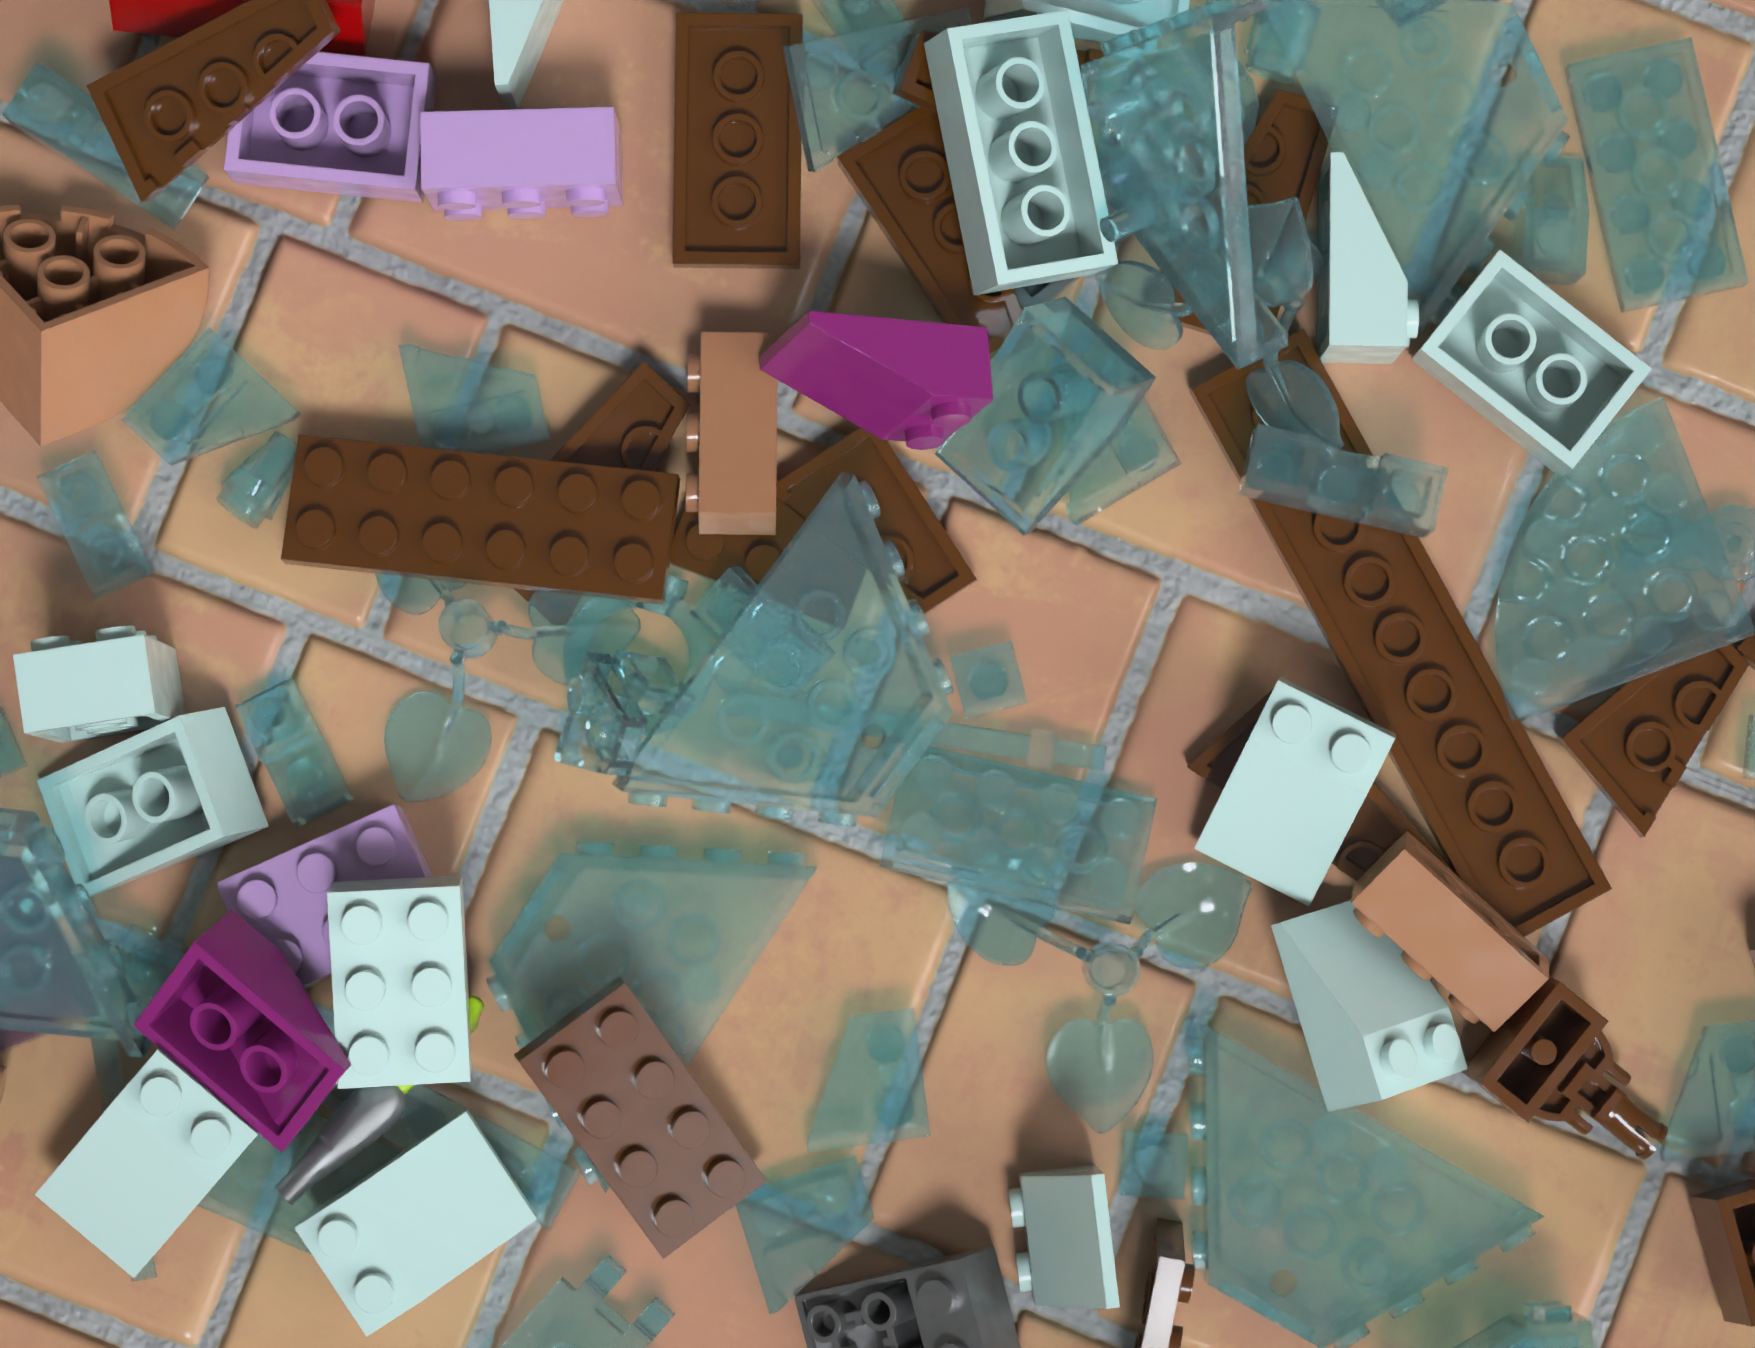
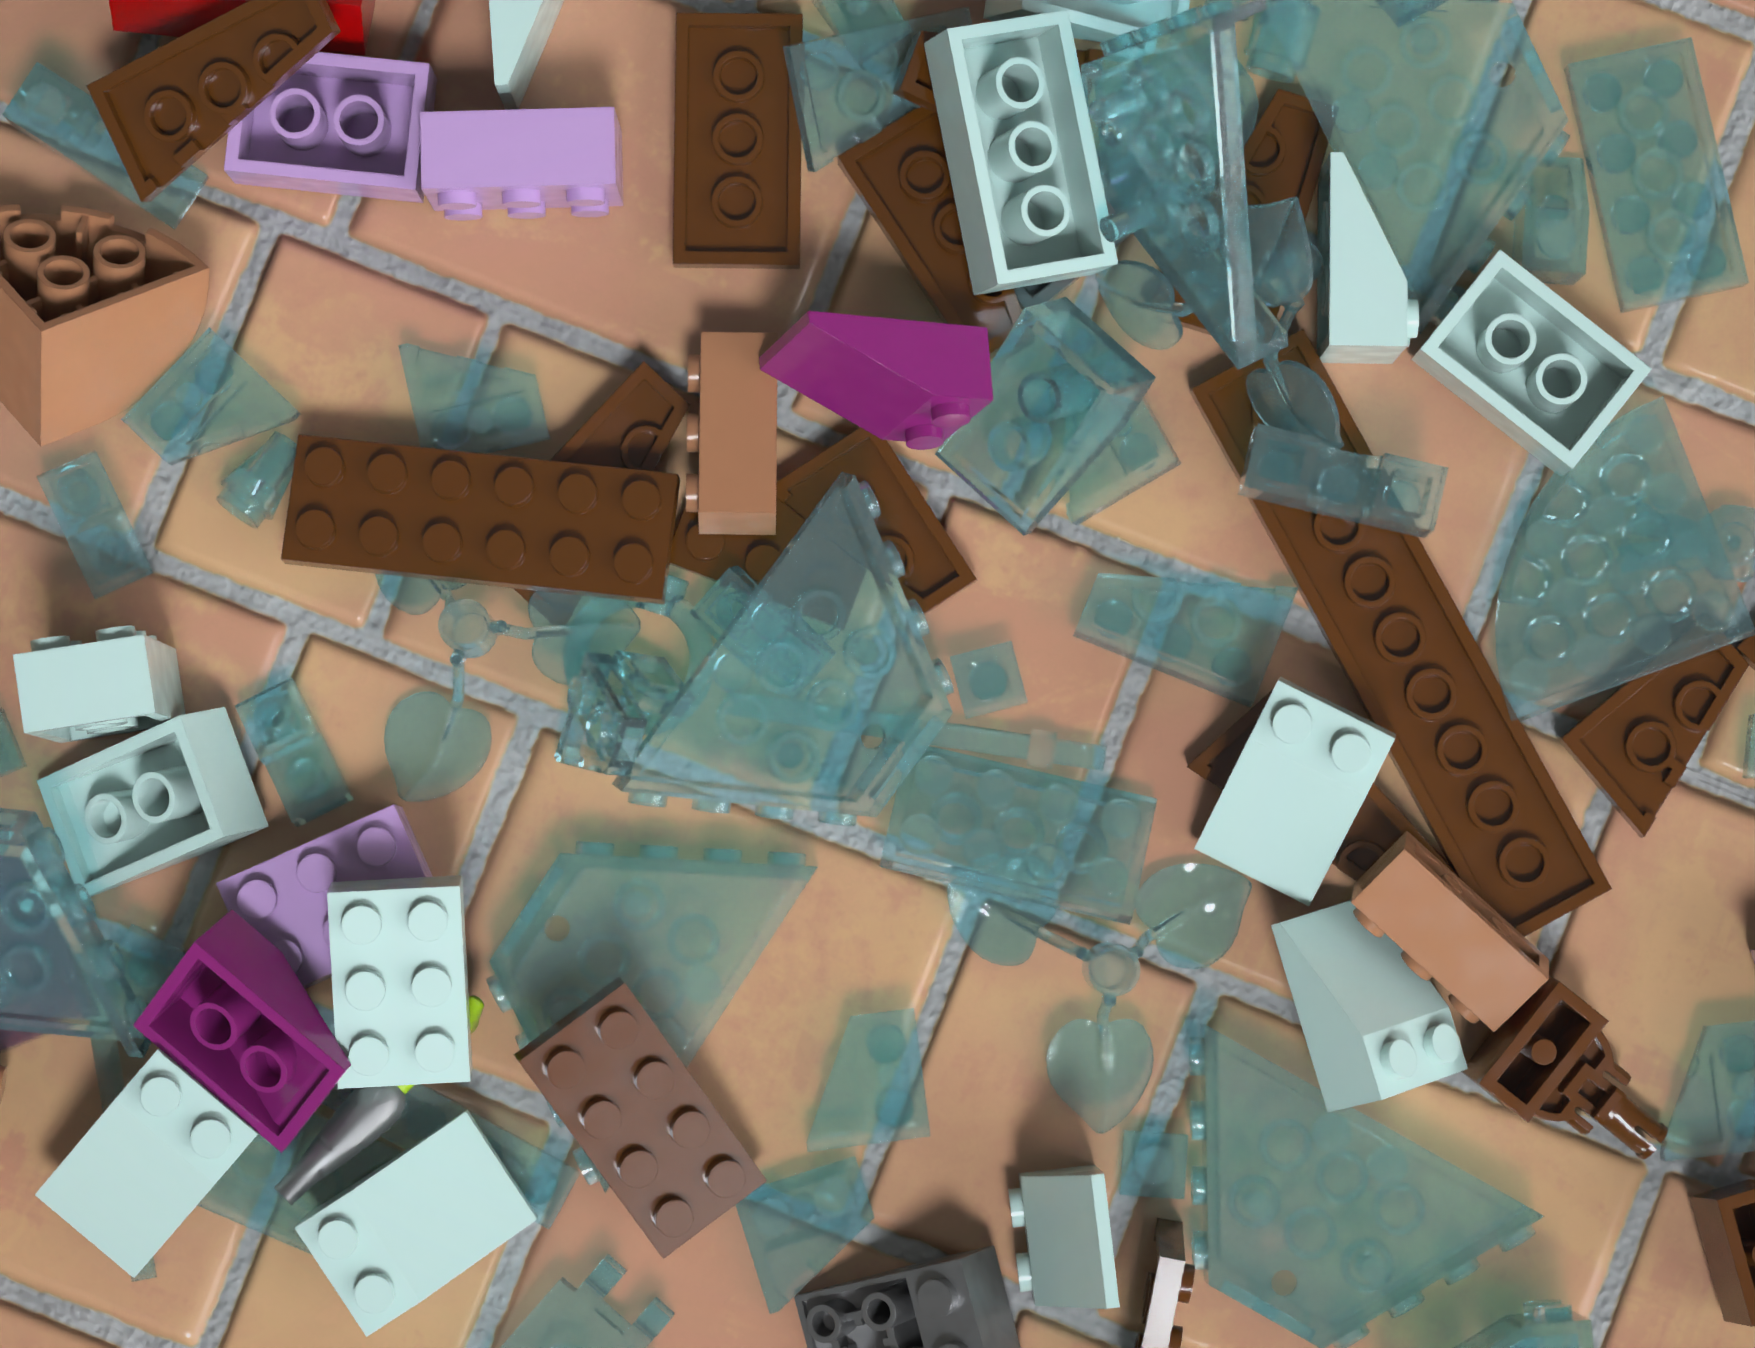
none -> clear light blue wing [1073,573,1298,707]

